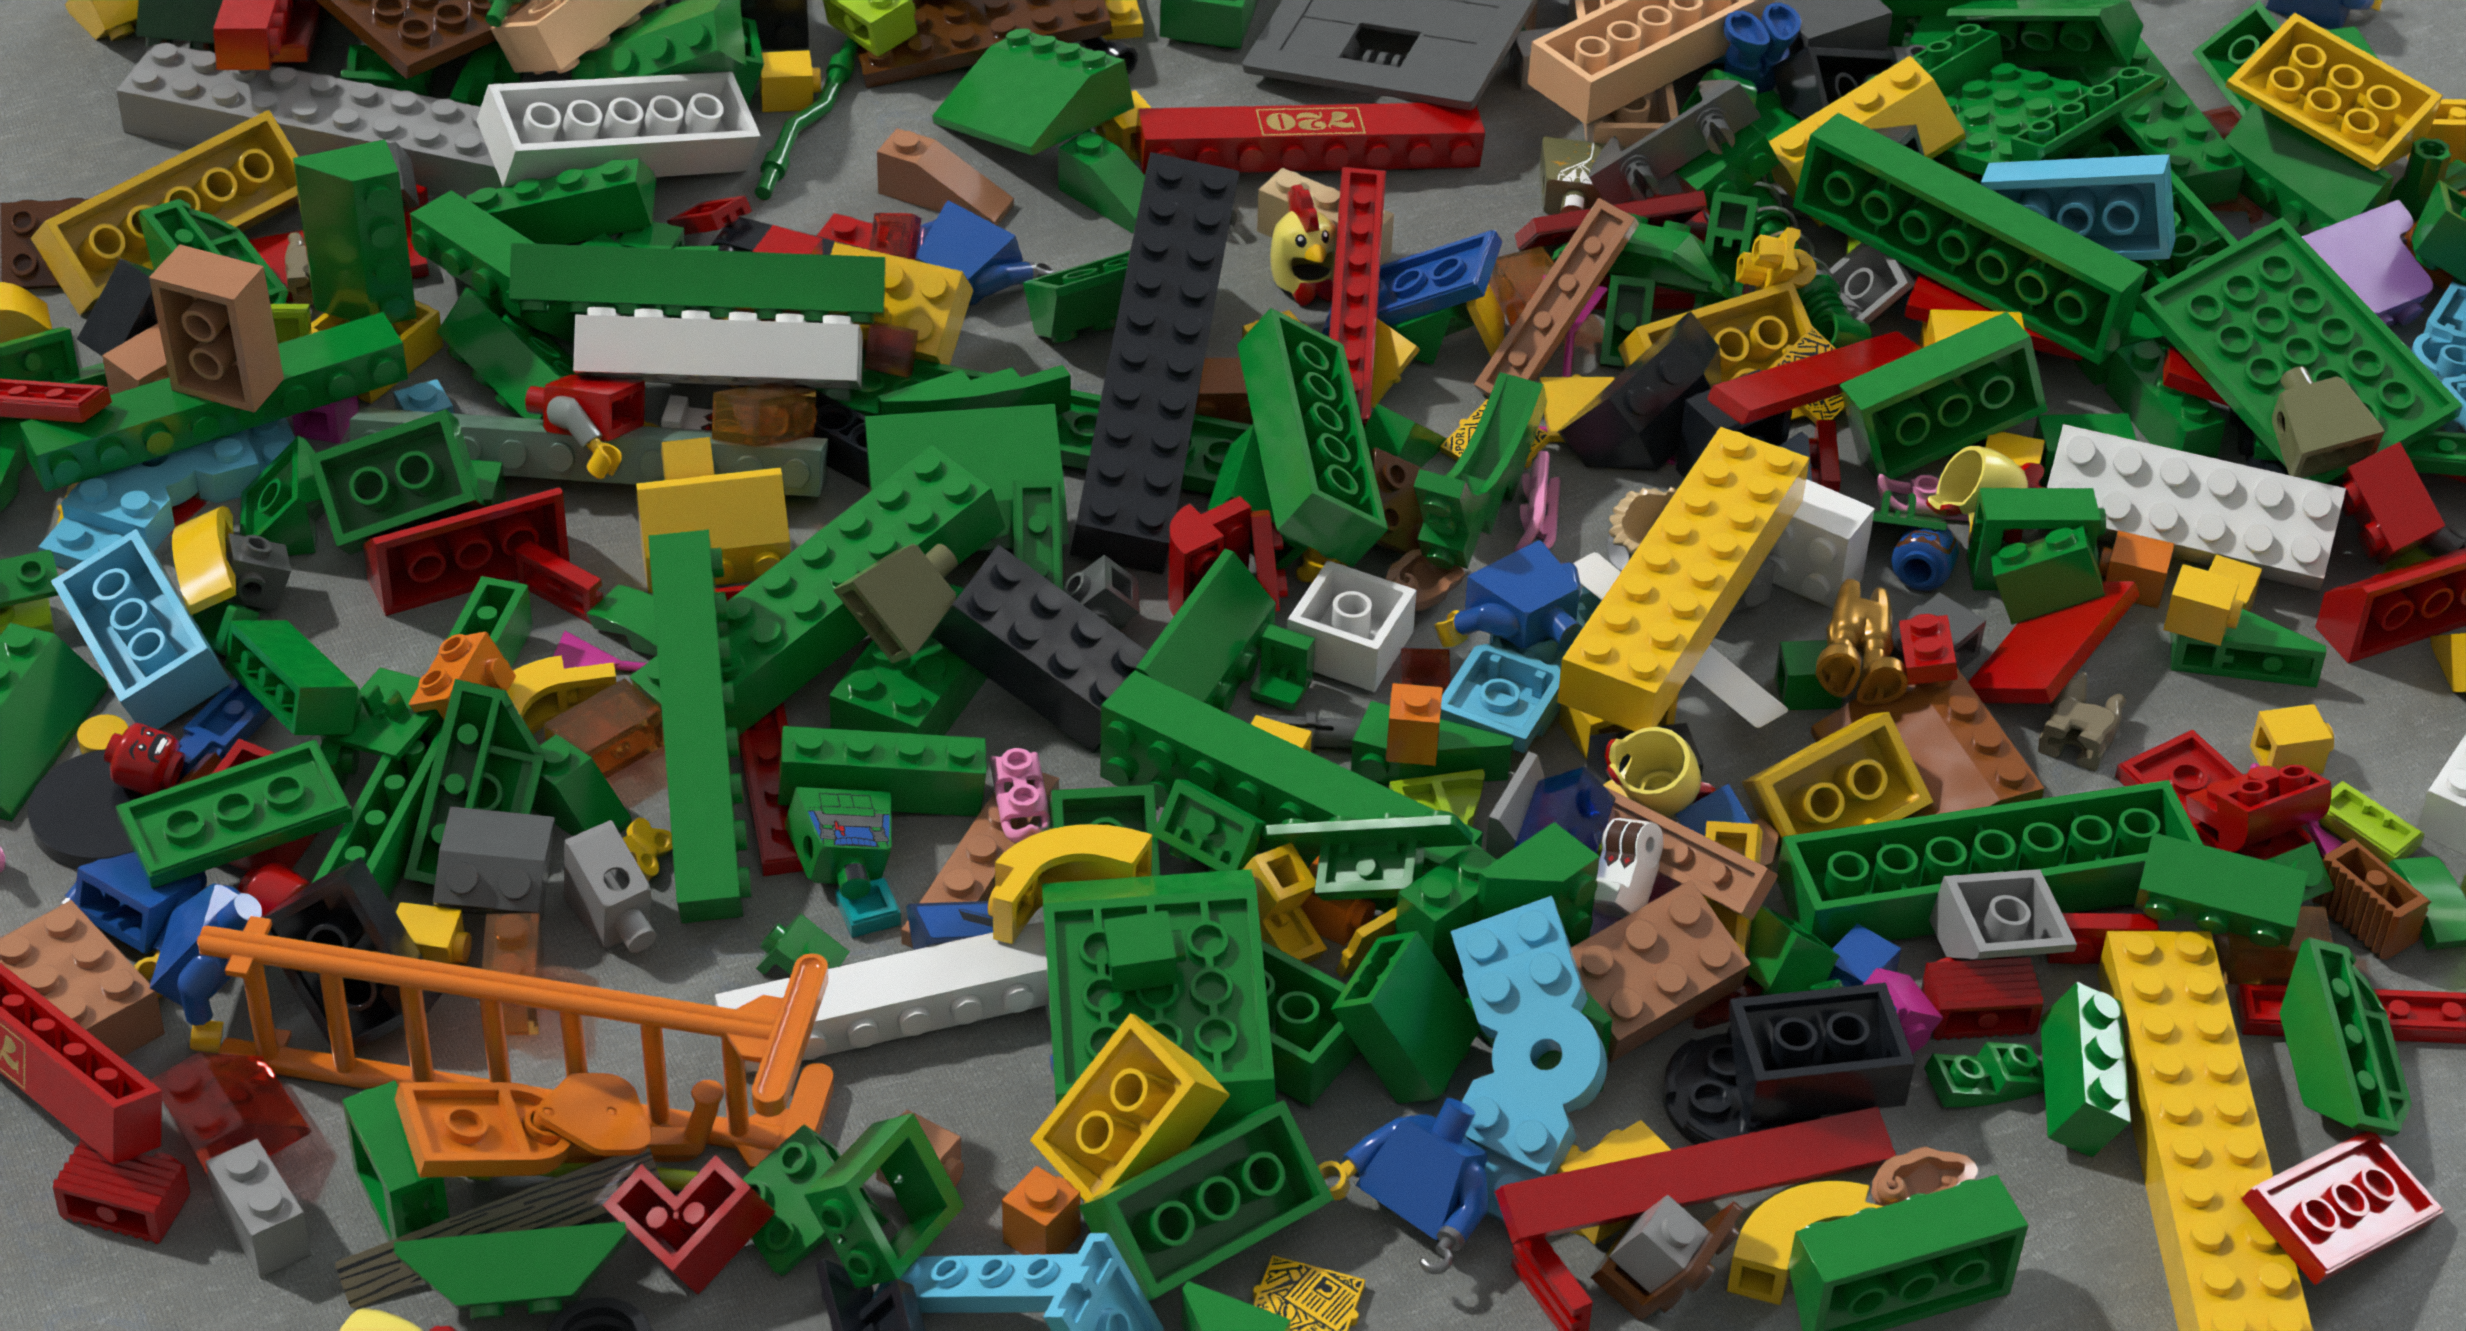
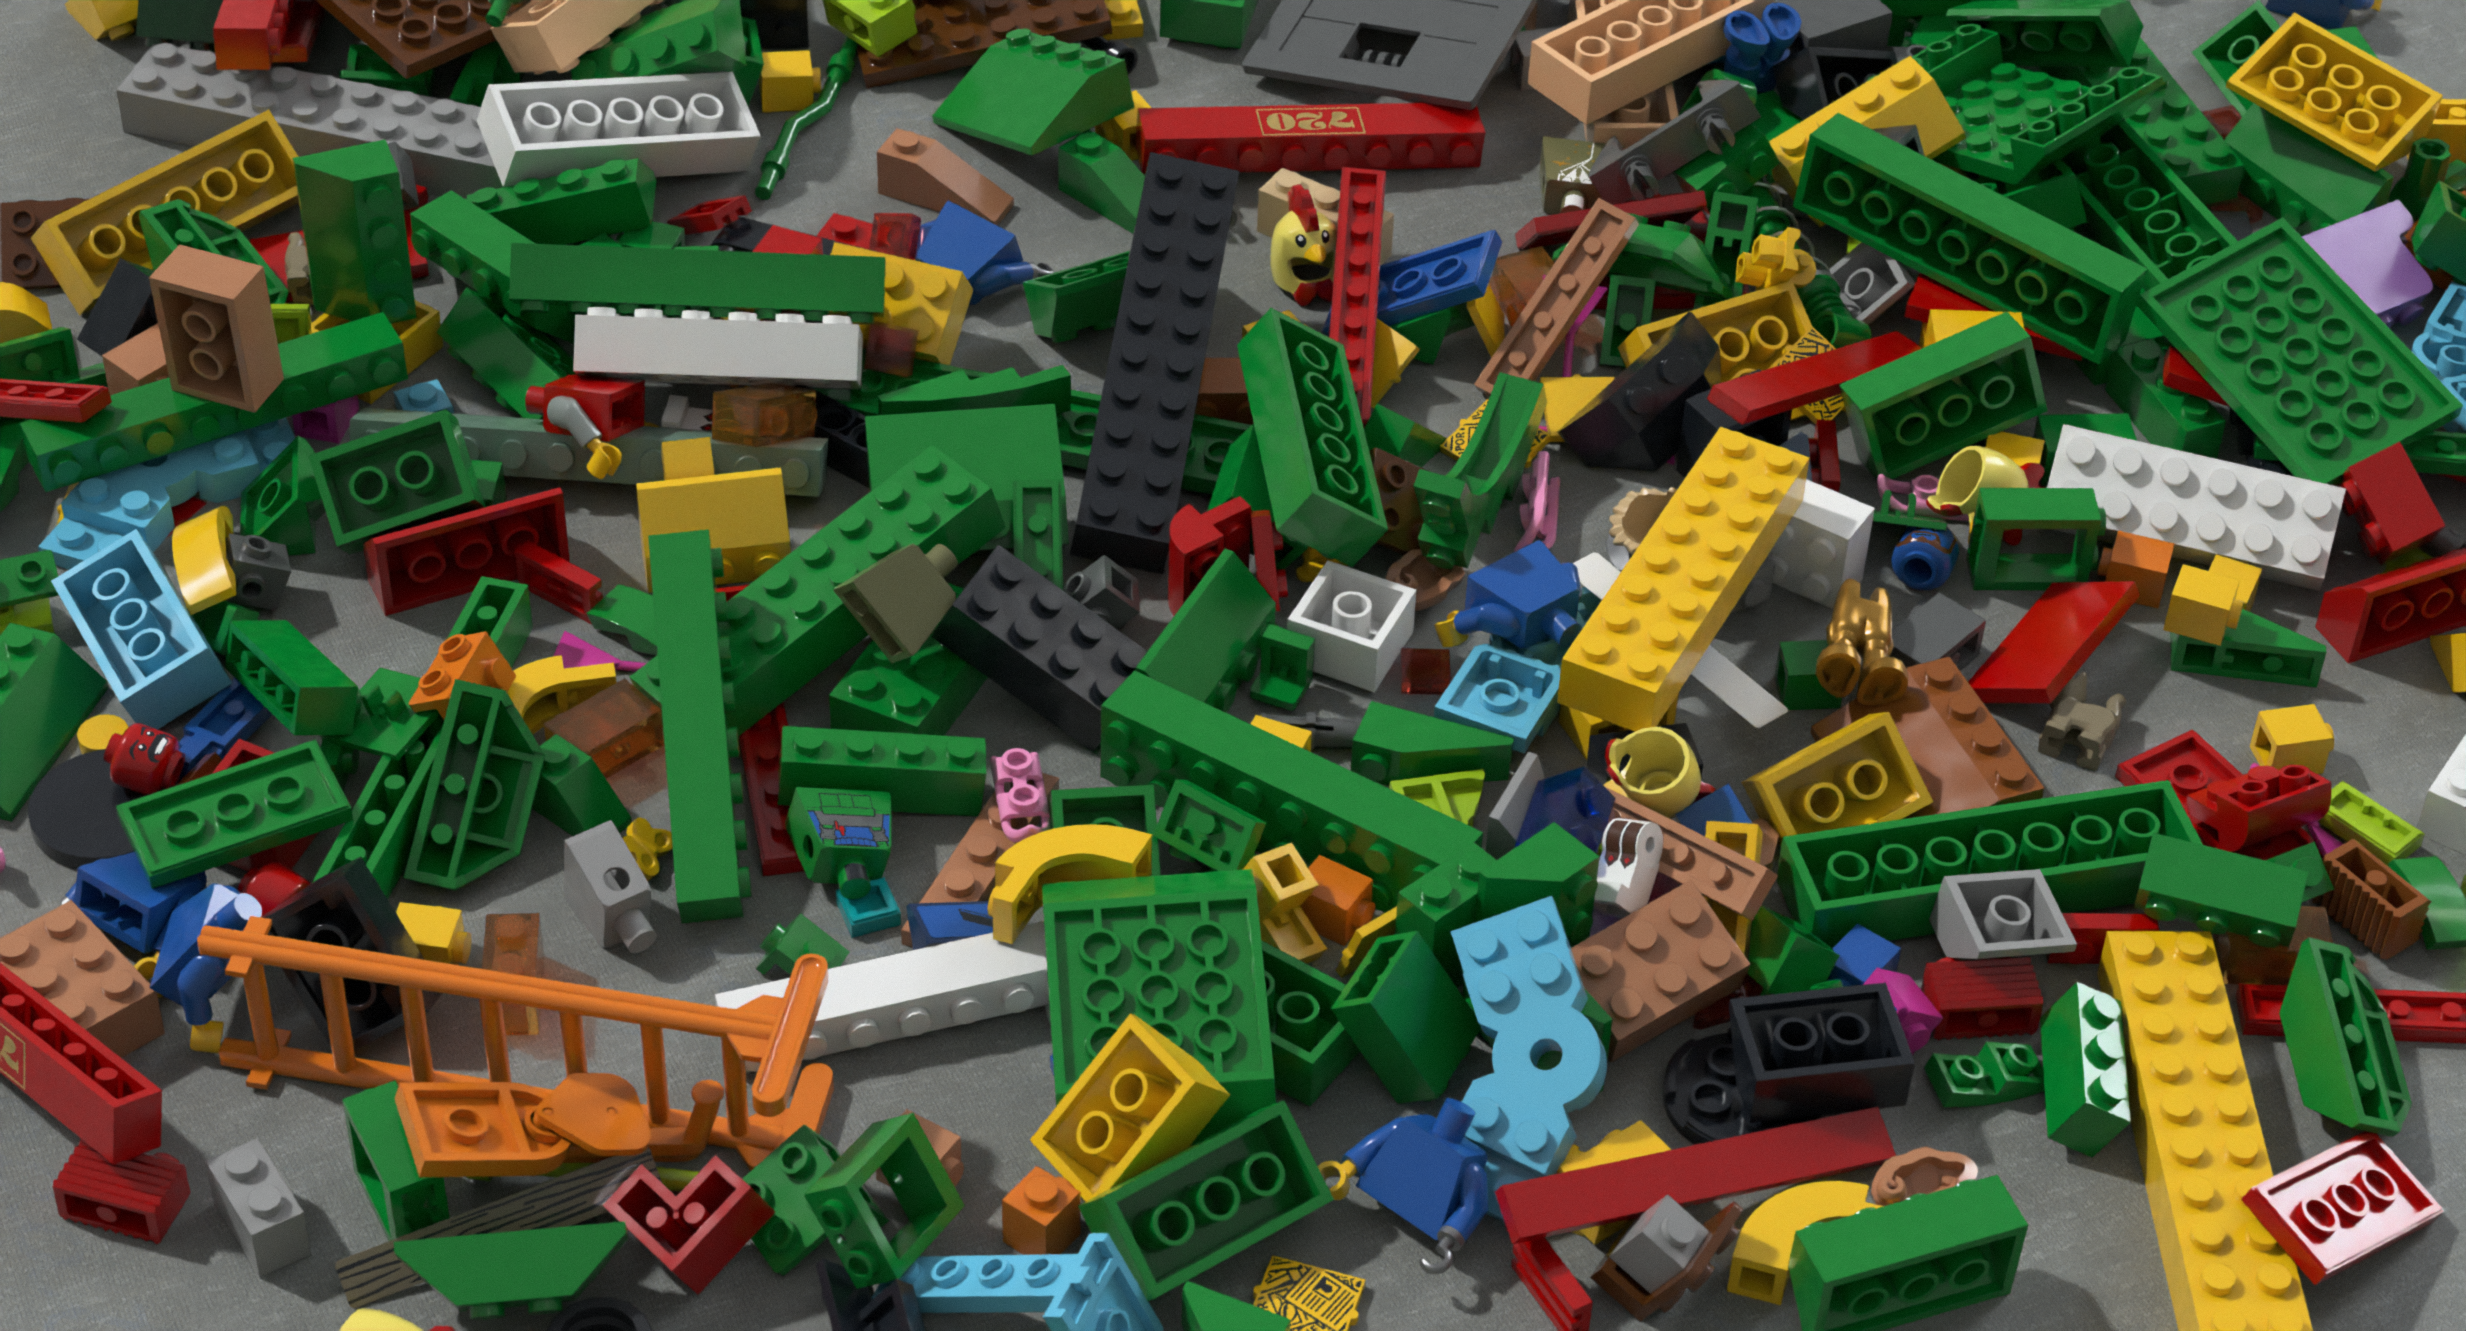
clear red slope [150,1052,312,1180] -> none
dark grey slope [433,807,555,921] -> none
green brick [1104,910,1186,993] -> none
green bracket [1262,810,1473,901] -> none
orange brick [1386,683,1443,766] -> none
red plate [1899,614,1958,685] -> none
medium azure brick [1981,154,2176,260] -> none
green brick [1991,526,2105,625] -> none
olive torso [2272,366,2385,478] -> none

